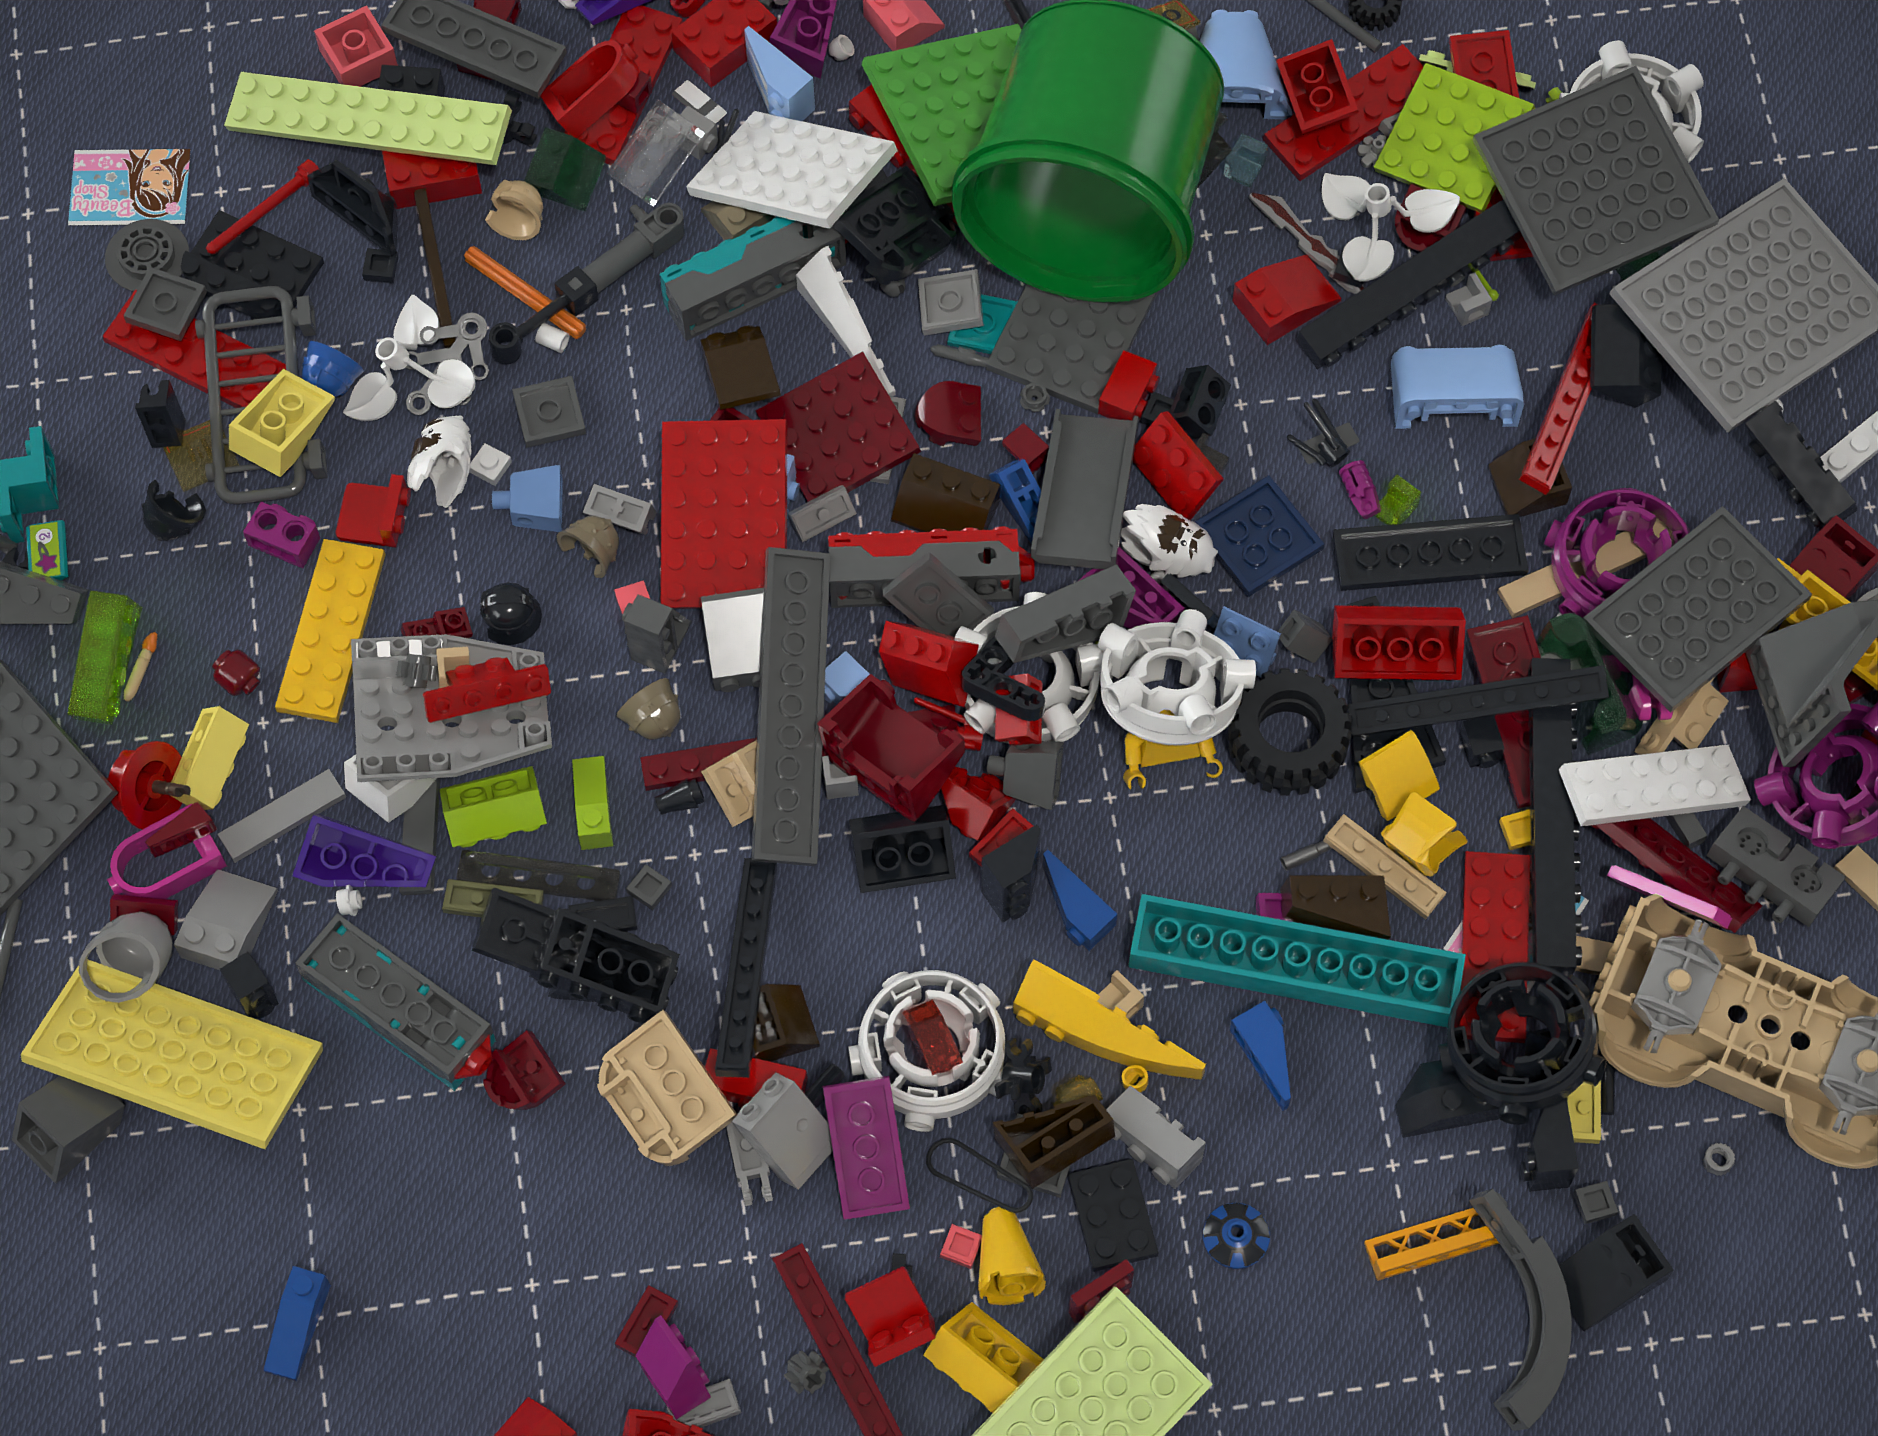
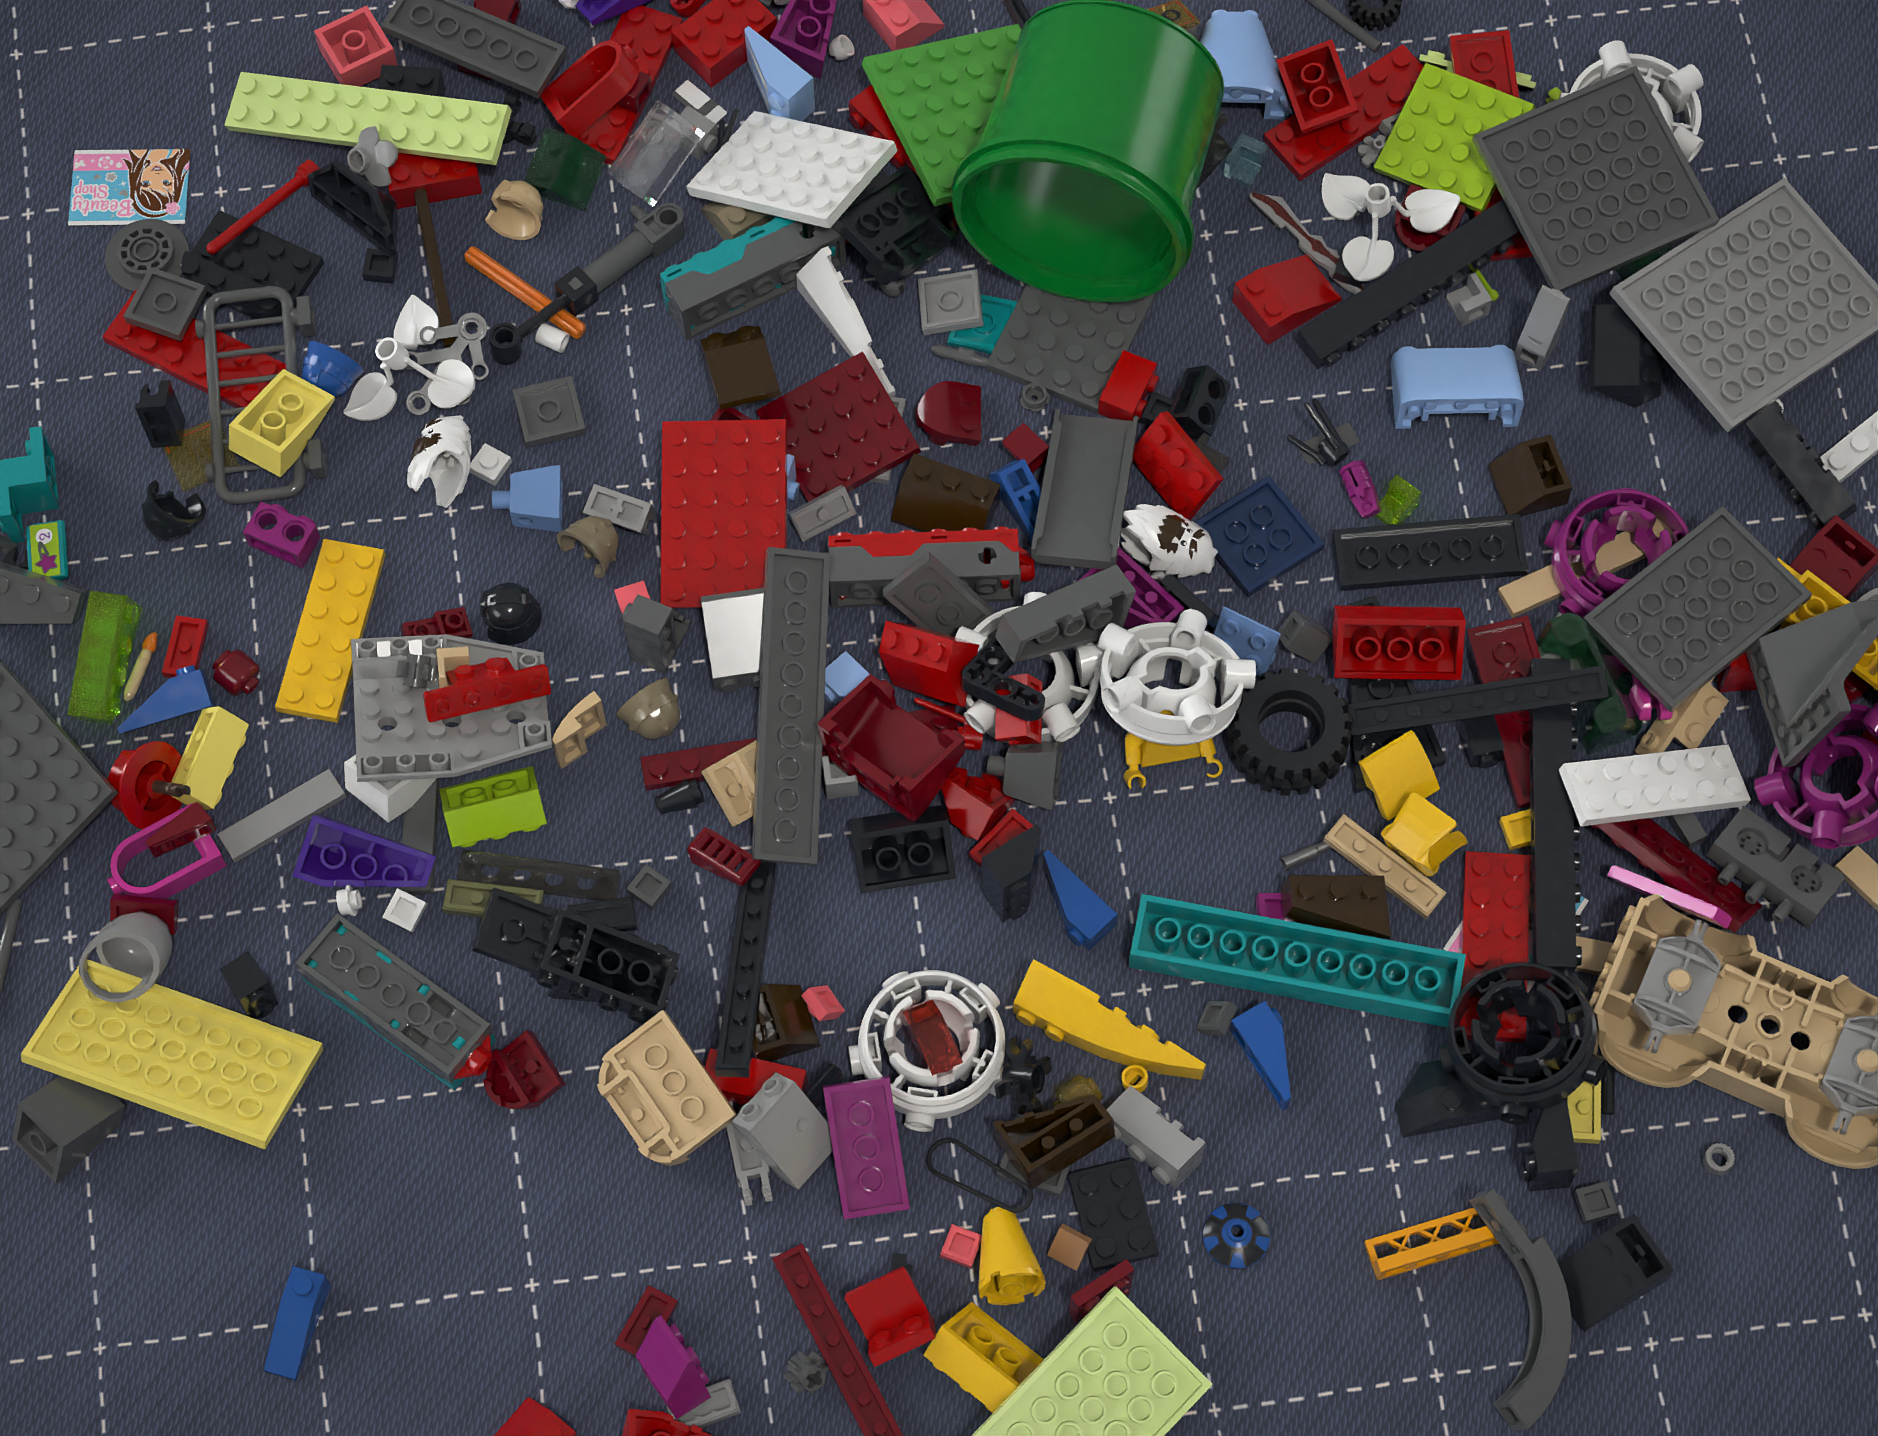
light grey slope [174,869,278,970] -> none
red bracket [336,474,411,547] -> none
lime slope [572,756,614,850] -> none
tan panel [1097,970,1144,1020] -> none
red tile [1519,302,1598,495] -> none
none -> blue slope [117,665,215,734]
none -> red plate [162,615,209,678]
none -> light grey plate [347,126,398,186]
none -> white plate [382,888,428,933]
none -> tan slope [552,691,607,769]
none -> dark red slope [687,827,761,886]
none -> coral plate [801,985,845,1021]
none -> medium nougat tile [1047,1224,1092,1271]
none -> dark grey tile [1196,1001,1238,1035]
none -> light grey slope [1514,285,1570,371]

